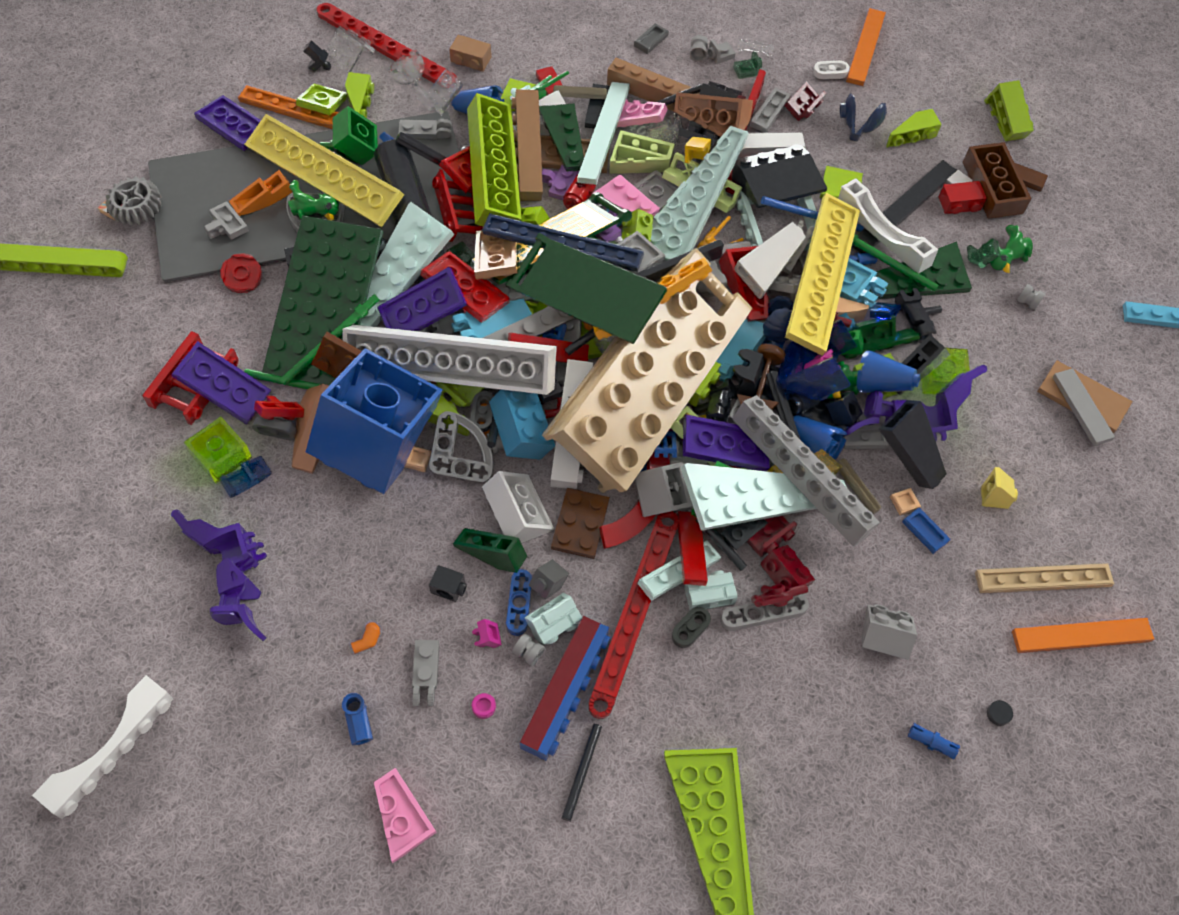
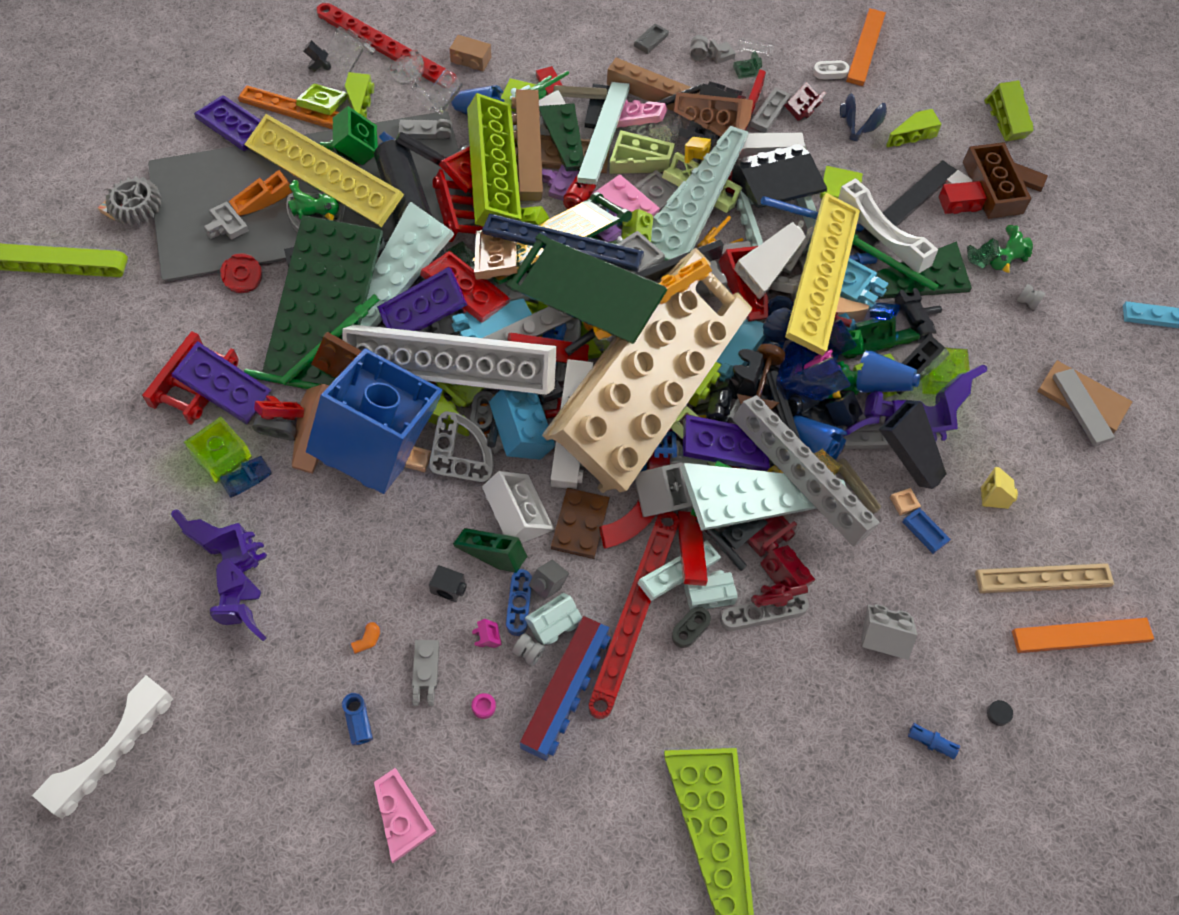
black bar [561,723,602,822] -> none

